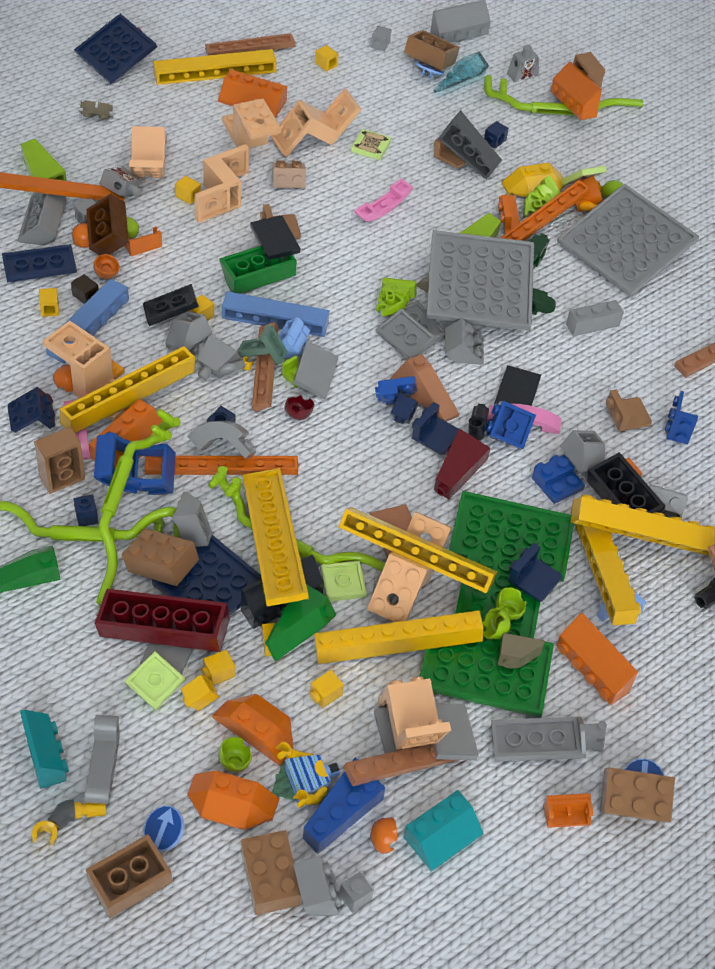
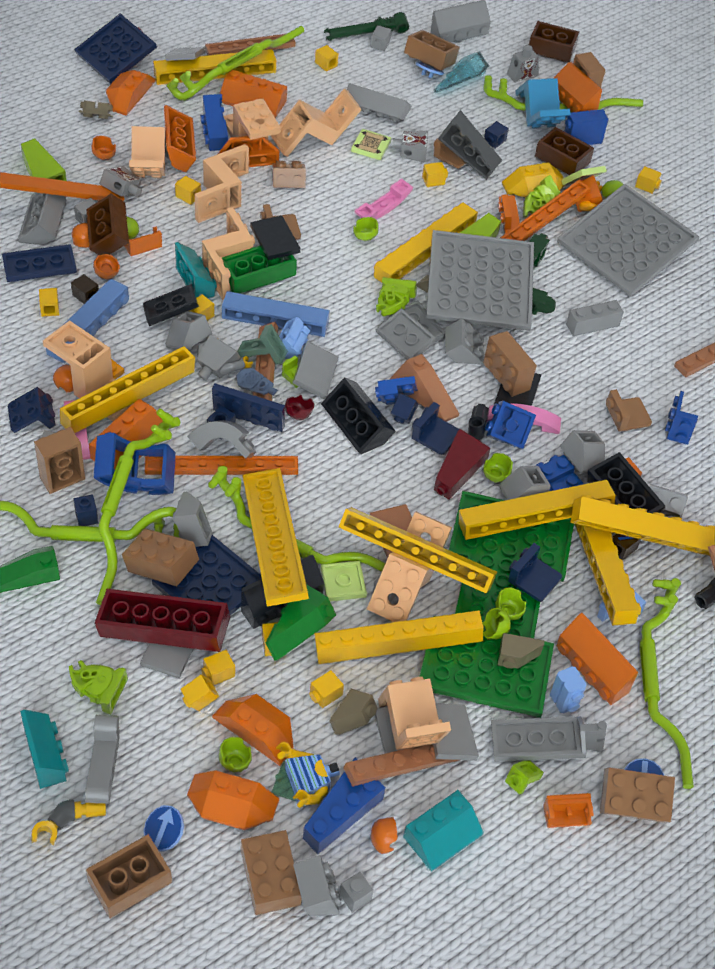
yellowish green tile [125,651,186,711] -> none
none -> lime piece [69,660,128,715]
none -> orange hair [91,136,116,160]
none -> orange wedge [106,70,156,116]
none -> orange slope [164,105,196,172]
none -> light grey tile [165,47,205,61]
none -> lime piece [167,26,304,100]
none -> teal slope [175,242,217,298]
none -> blue wedge [200,94,228,151]
none -> light nougat bracket [202,207,255,300]
none -> dark blue plate [212,383,285,432]
none -> orange wedge [218,136,279,167]
none -> sand blue piece [236,368,278,396]
none -> black slope [321,377,396,454]
none -> dark green piece [324,12,409,41]
none -> dark tan slope [329,689,378,735]
none -> light grey slope [347,83,411,122]
none -> lime hair [353,217,379,241]
none -> yellow brick [374,202,478,282]
none -> light grey torso [392,131,428,163]
none -> yellow brick [422,162,448,187]
none -> yellow brick [459,480,616,540]
none -> medium nougat brick [483,331,537,397]
none -> lime hair [483,453,513,483]
none -> light grey slope [499,466,550,500]
none -> lime bracket [505,760,544,794]
none -> dark azure bracket [515,78,570,128]
none -> reddish brown brick [529,21,579,62]
none -> reddish brown brick [535,127,594,175]
none -> light blue brick [550,666,587,713]
none -> blue brick [564,109,609,145]
none -> dark brown brick [612,534,641,560]
none -> yellow brick [635,166,662,194]
none -> lime piece [639,578,694,789]

